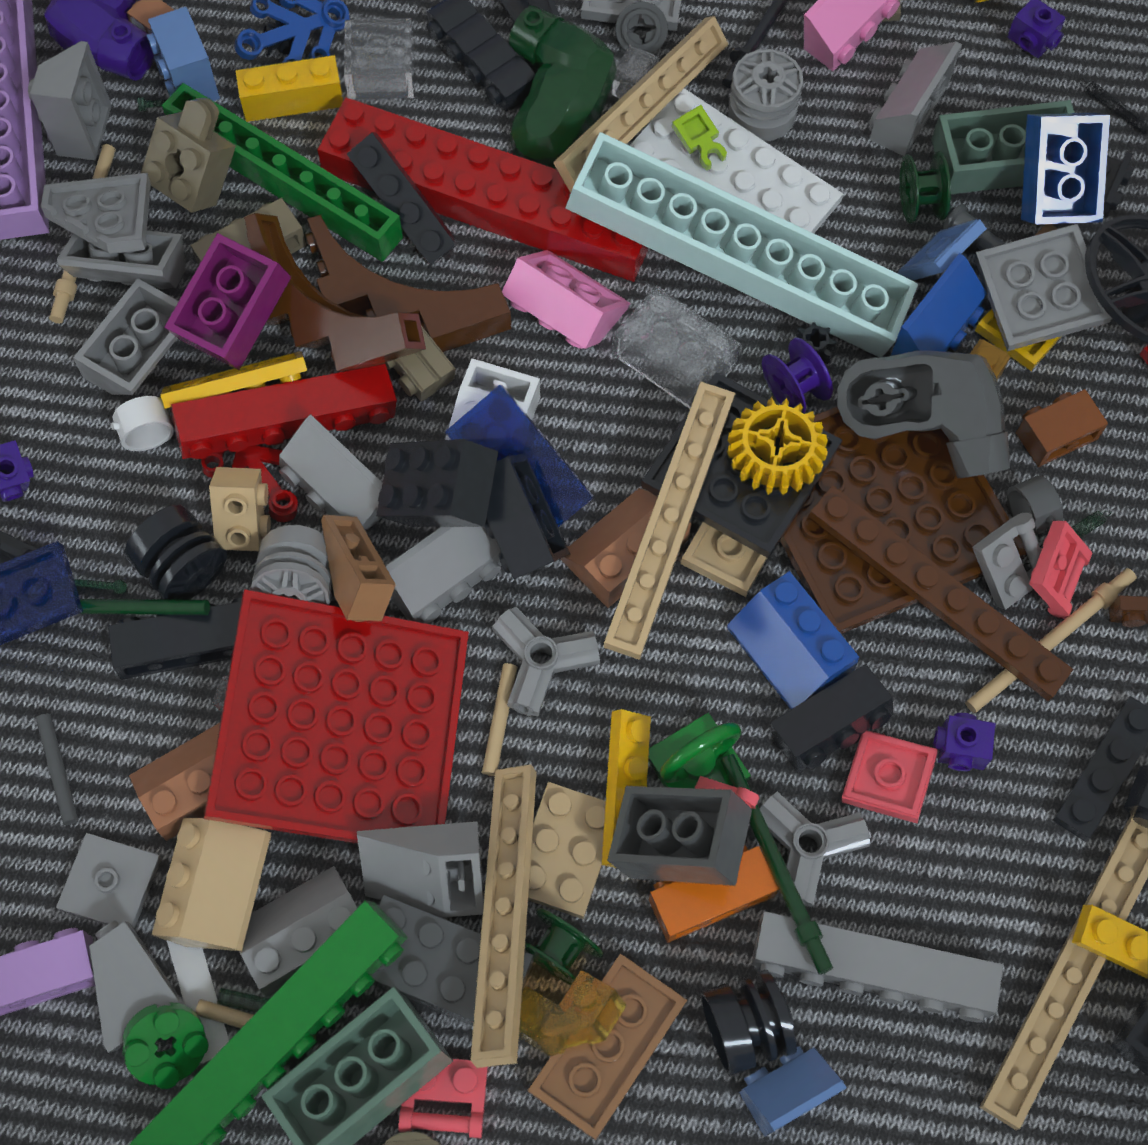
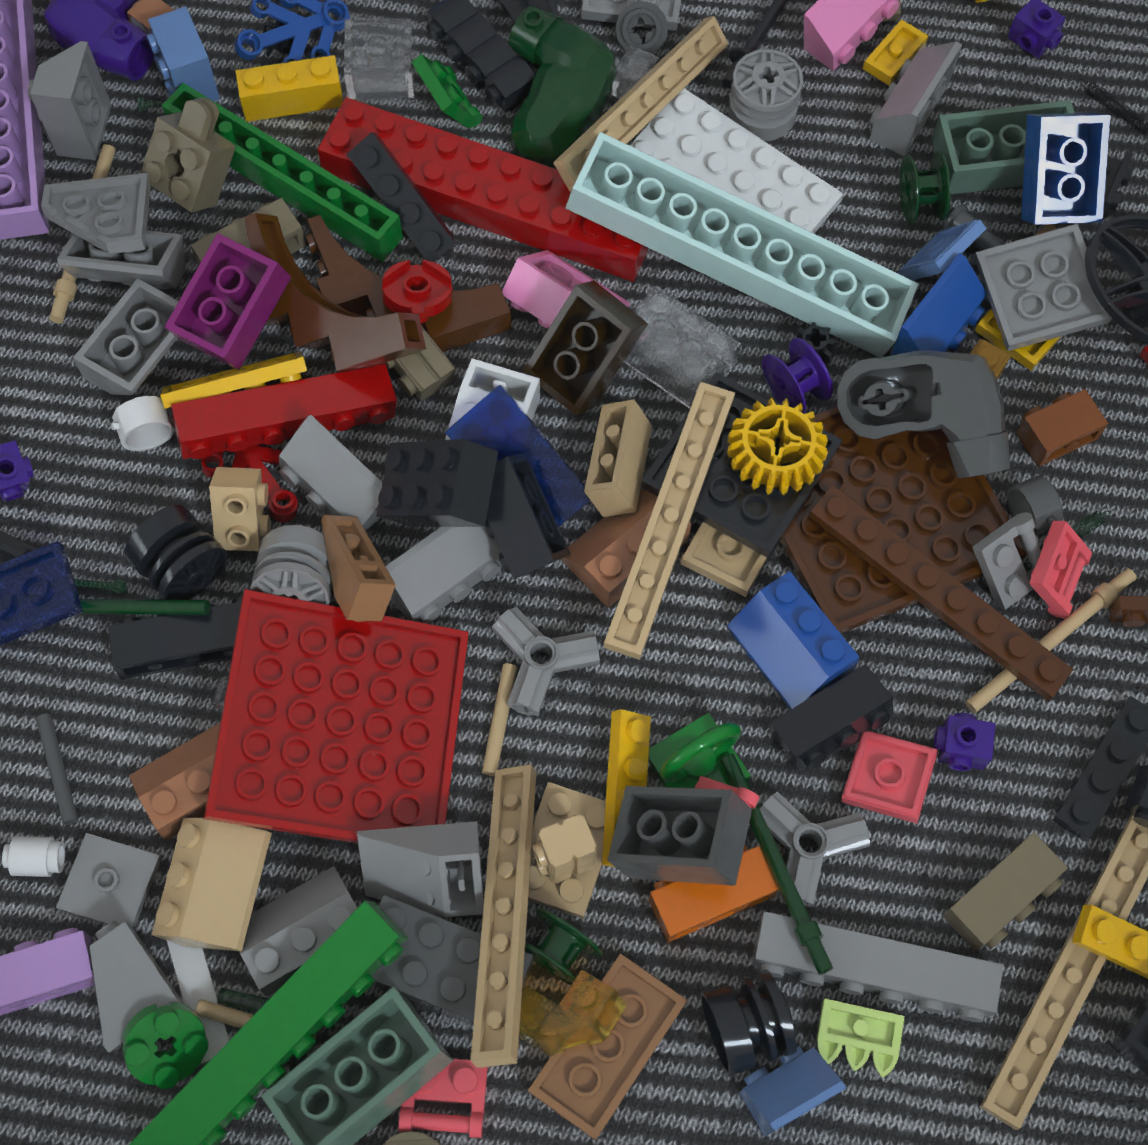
lime plate [671,105,727,171] -> none
none -> white brick [2,836,65,877]
none -> red plate [381,260,453,323]
none -> green plate [411,54,483,128]
none -> dark brown brick [522,280,648,415]
none -> tan brick [533,814,597,884]
none -> tan brick [584,399,652,517]
none -> yellowish green plate [816,998,904,1077]
none -> yellow plate [863,19,928,86]
none -> dark tan brick [942,832,1068,952]

